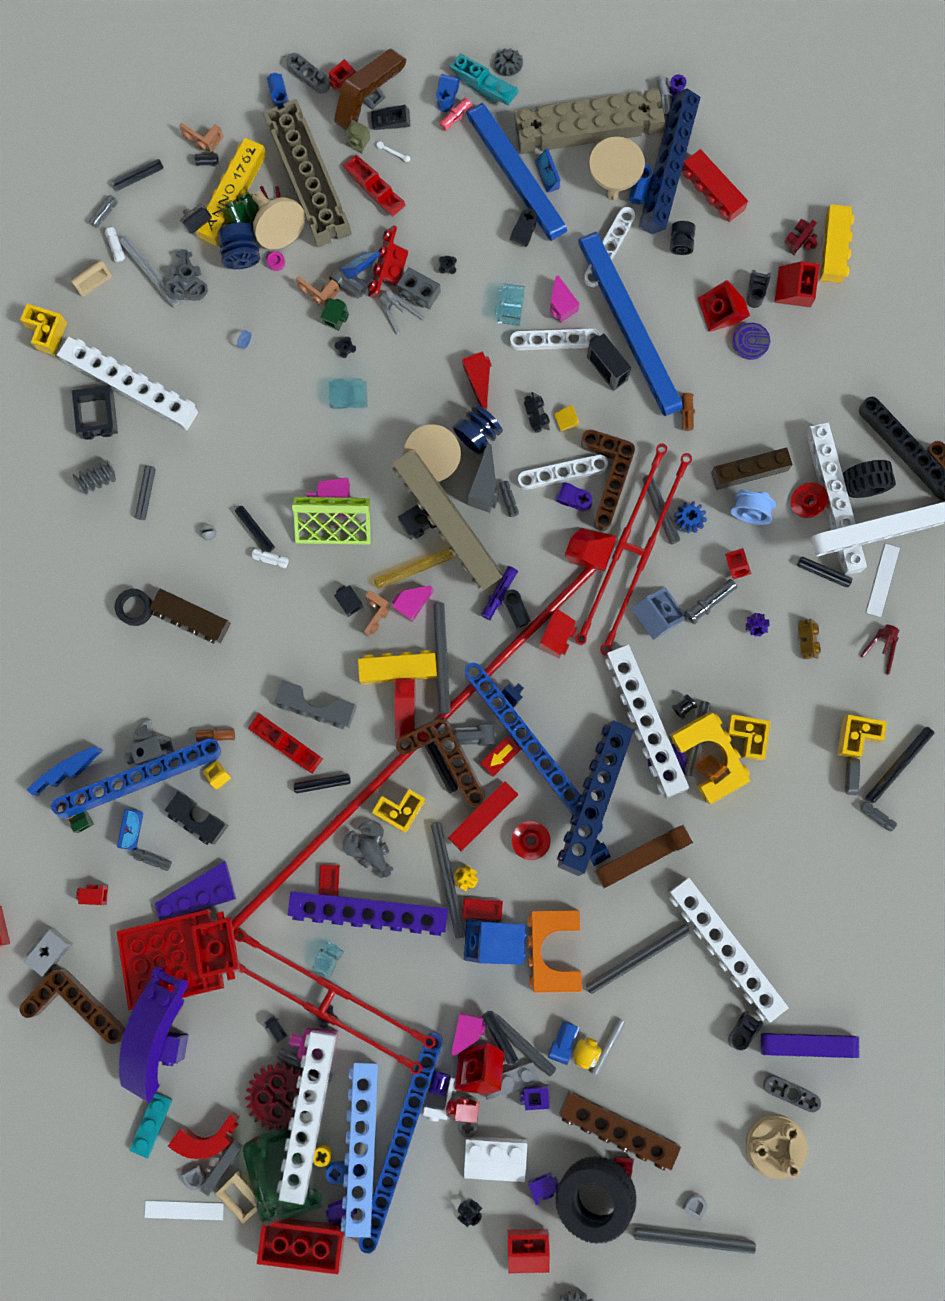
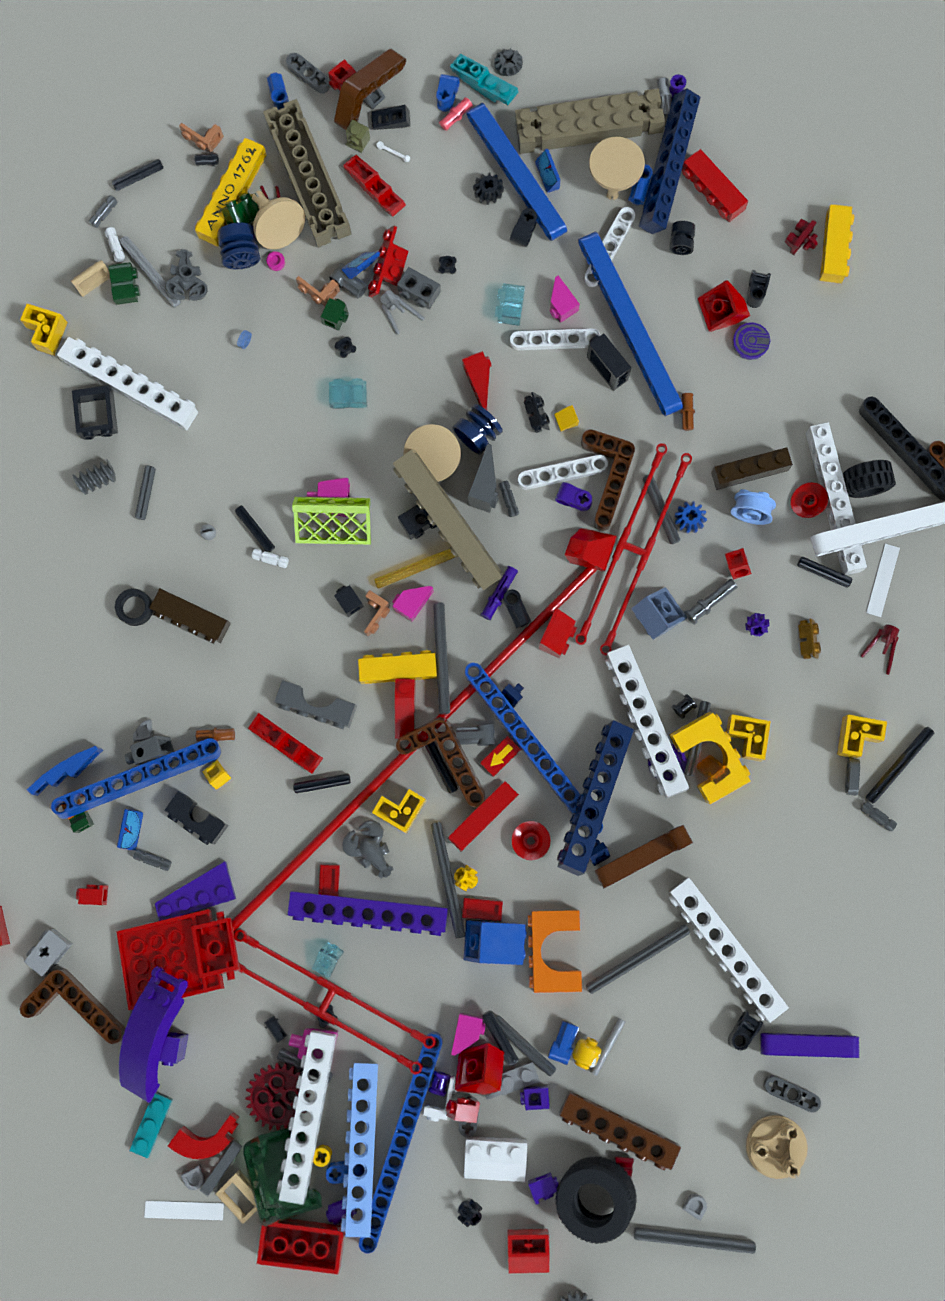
black piece [180,204,212,234] -> none
red slope [774,261,820,308] -> none
none -> dark green brick [109,262,141,305]
none -> black gear [473,171,504,205]

